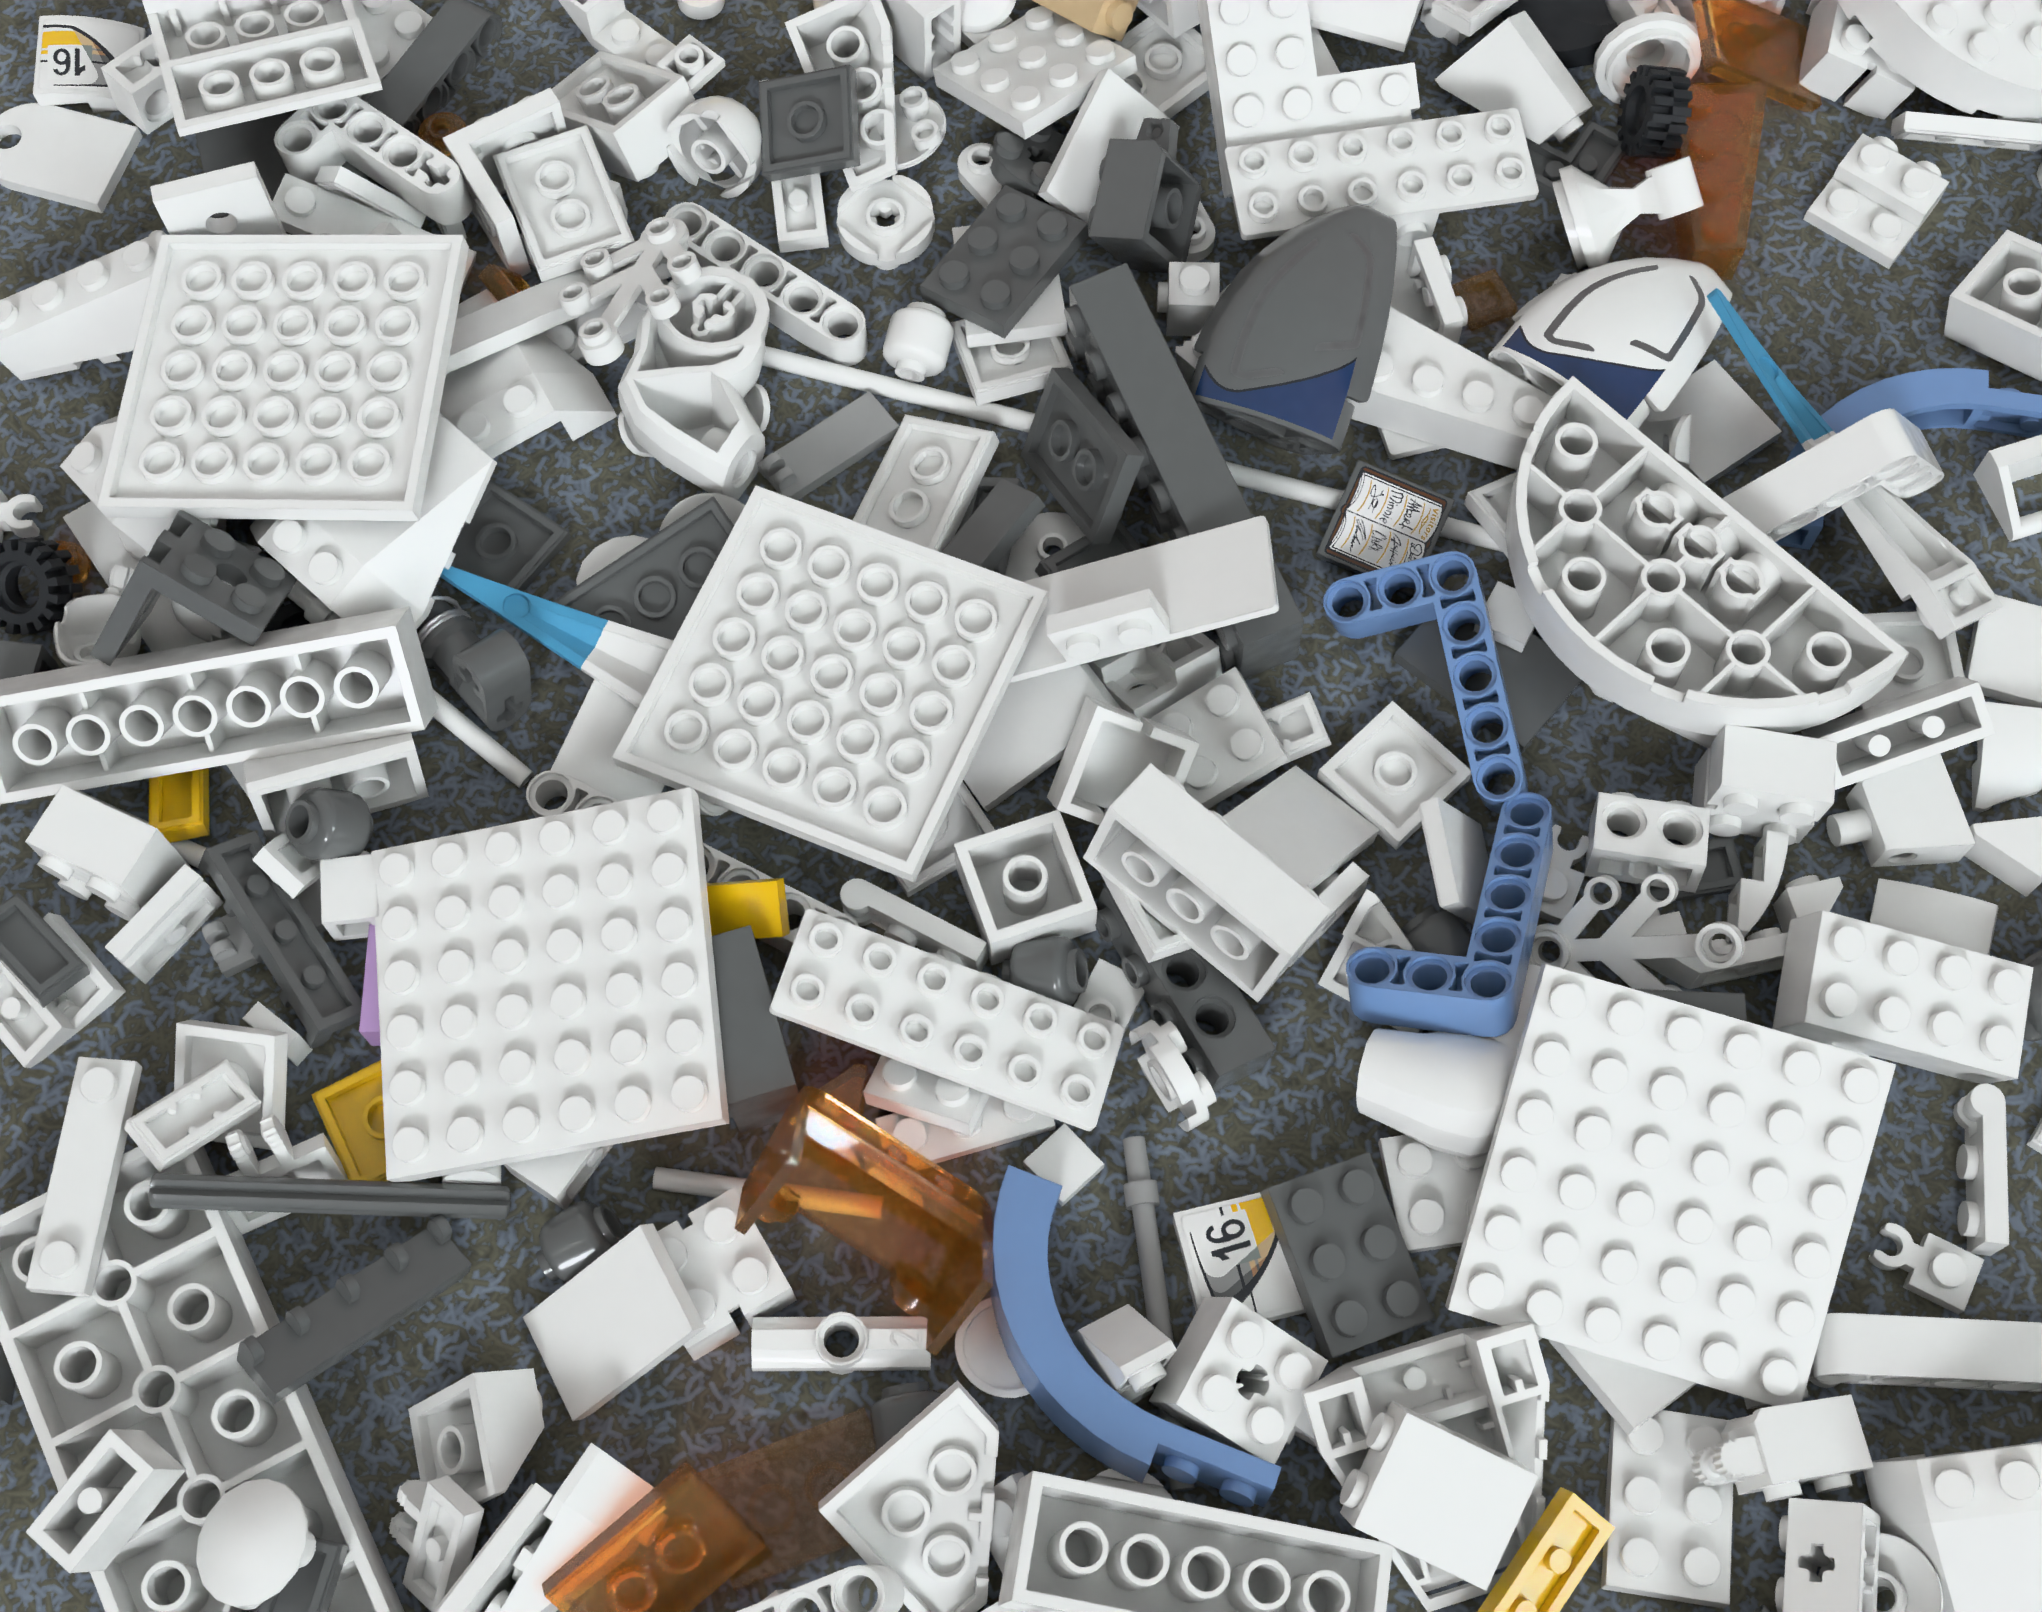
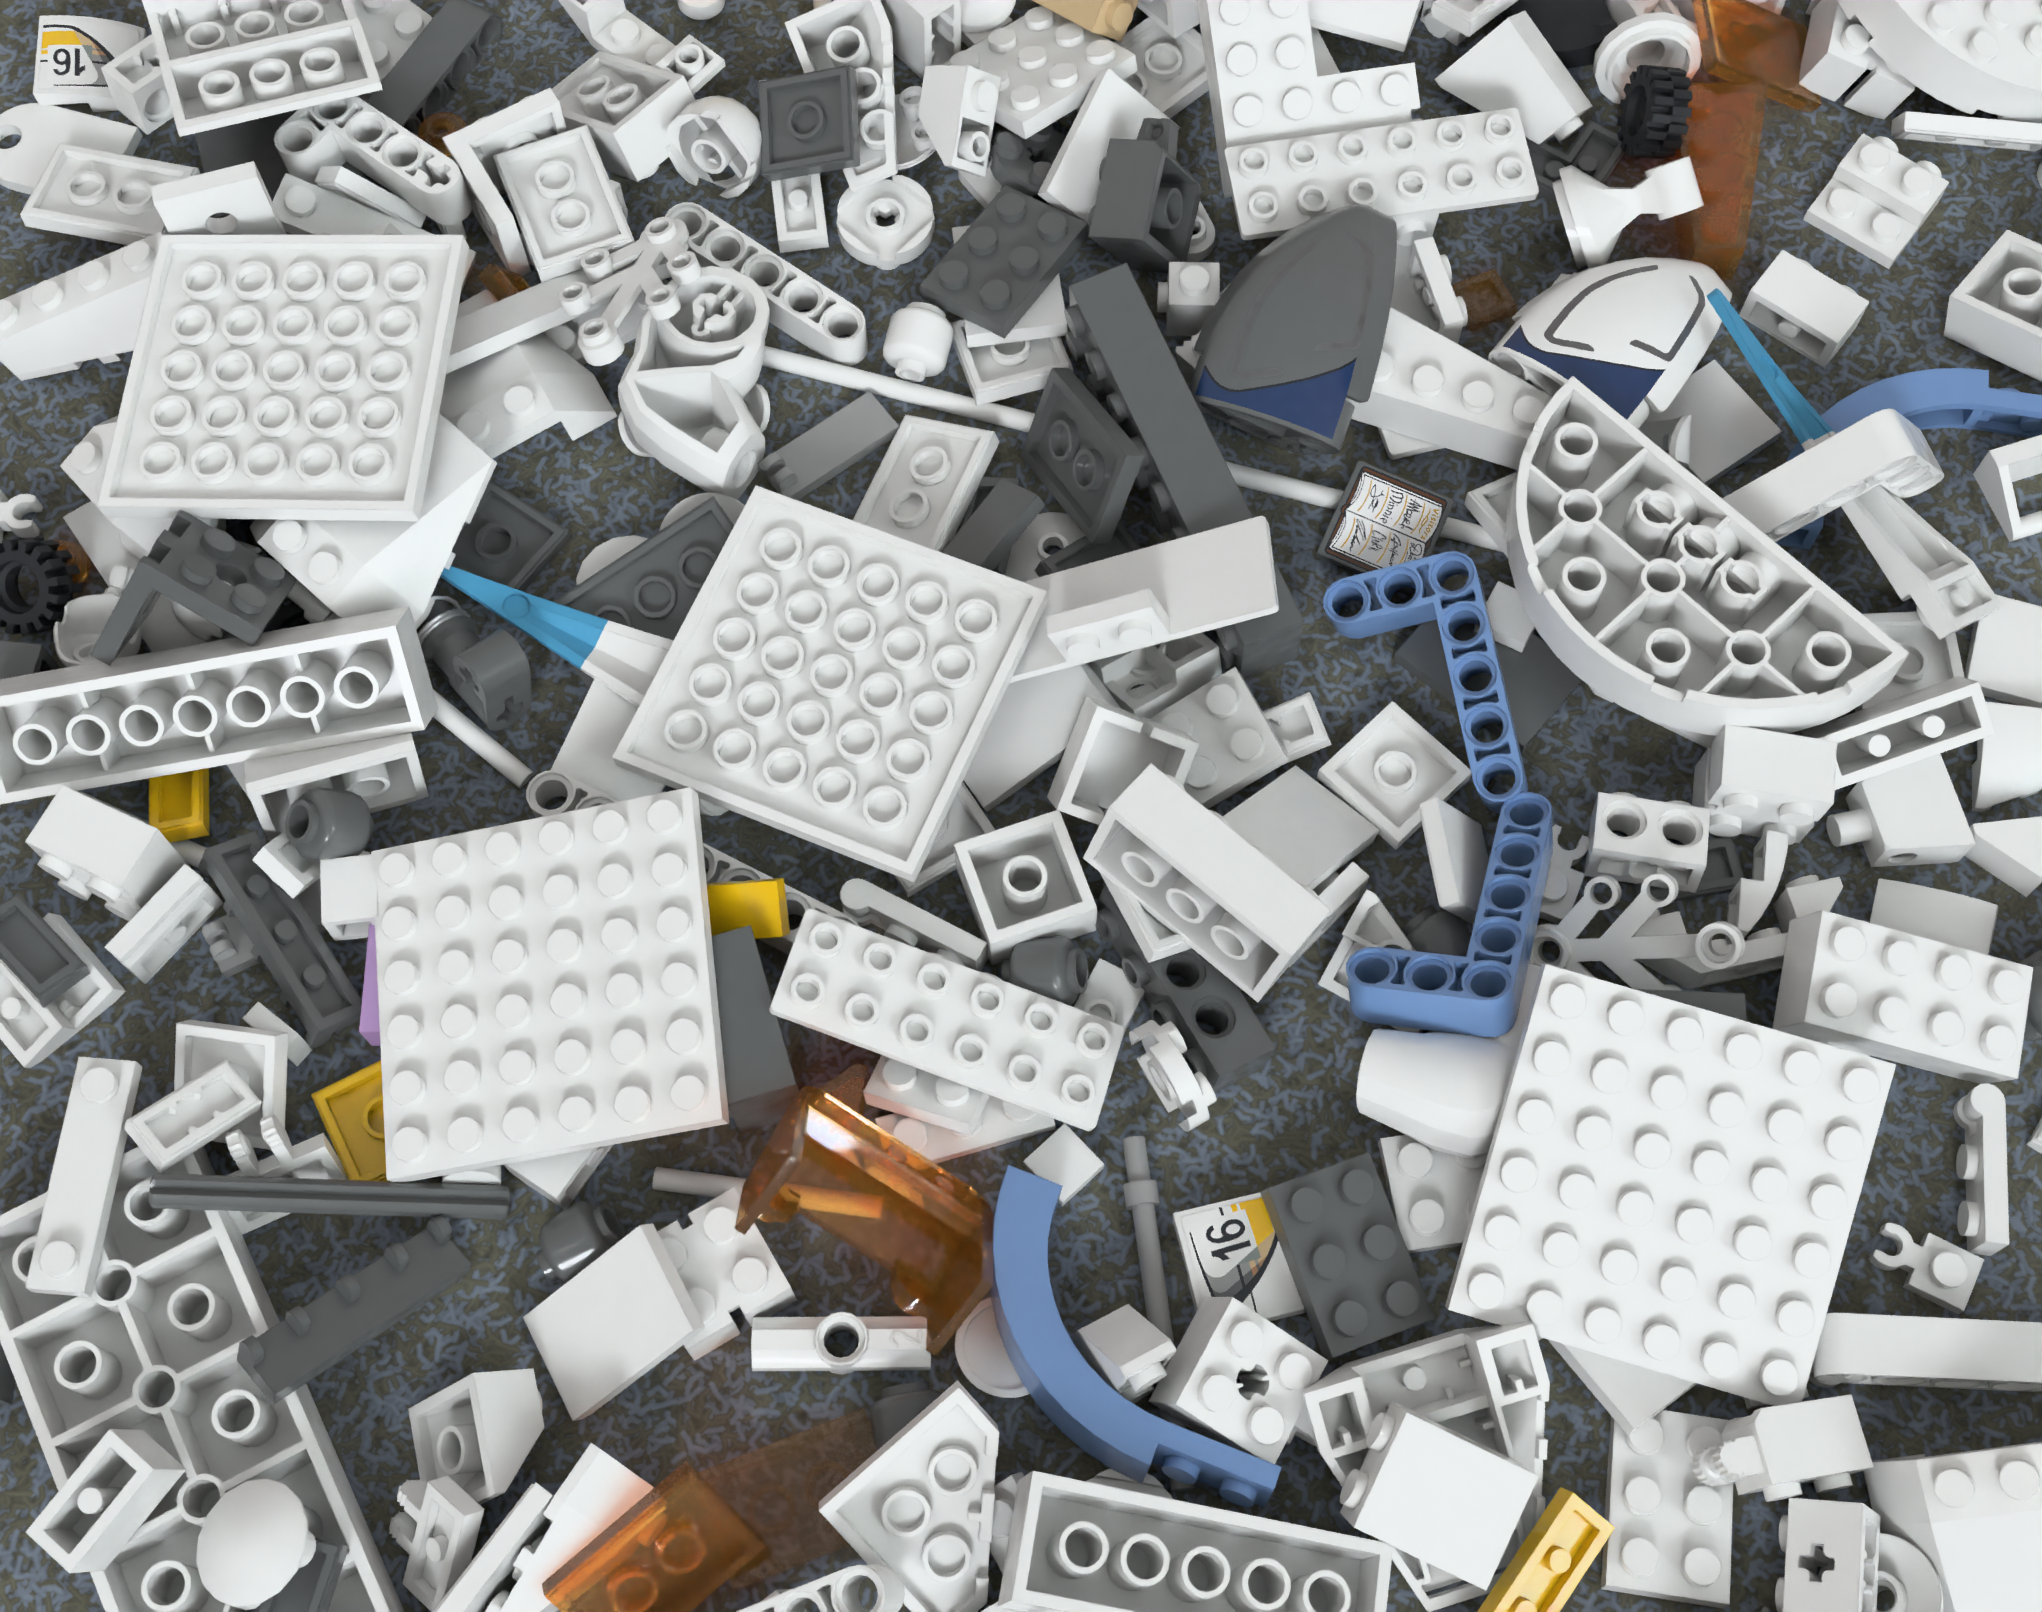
none -> white tile [20,143,200,245]
none -> white slope [918,65,1001,177]
none -> white brick [1739,250,1869,368]

